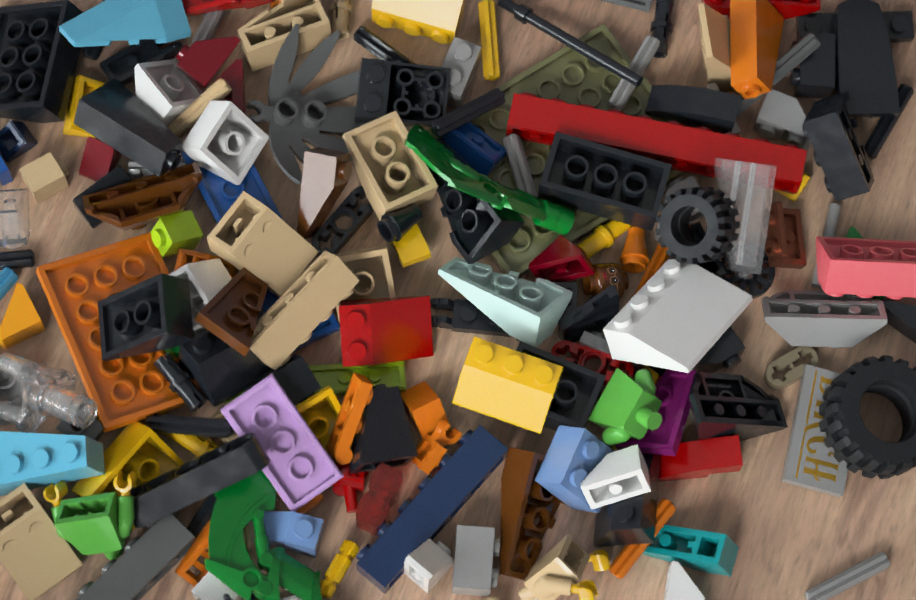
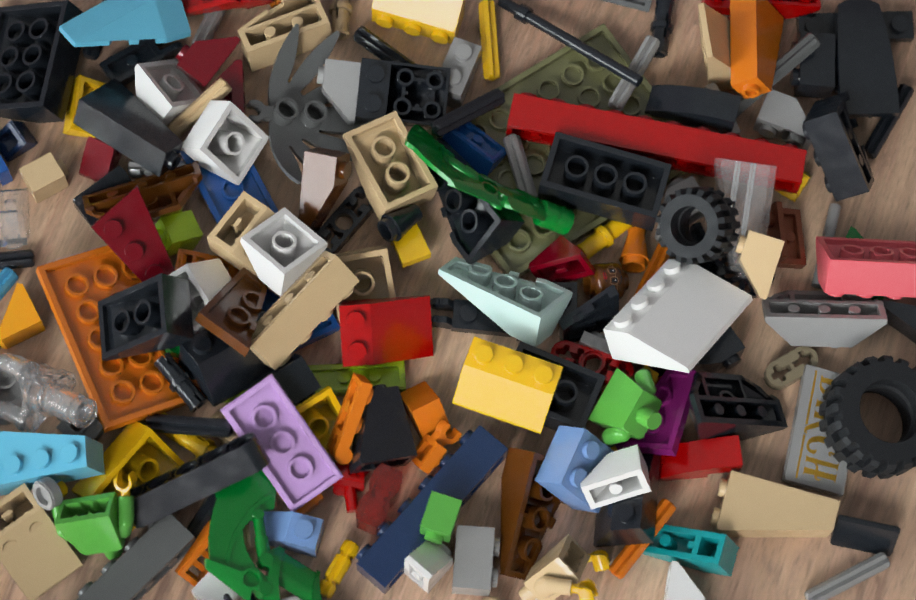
none -> light grey tile [32,477,63,510]
none -> dark red wing [91,185,175,282]
none -> white slope [240,207,328,297]
none -> light grey slope [317,58,361,125]
none -> bright green brick [420,491,462,544]
none -> tan slope [710,470,840,537]
none -> tan slope [735,230,785,300]
none -> black slope [830,515,901,556]

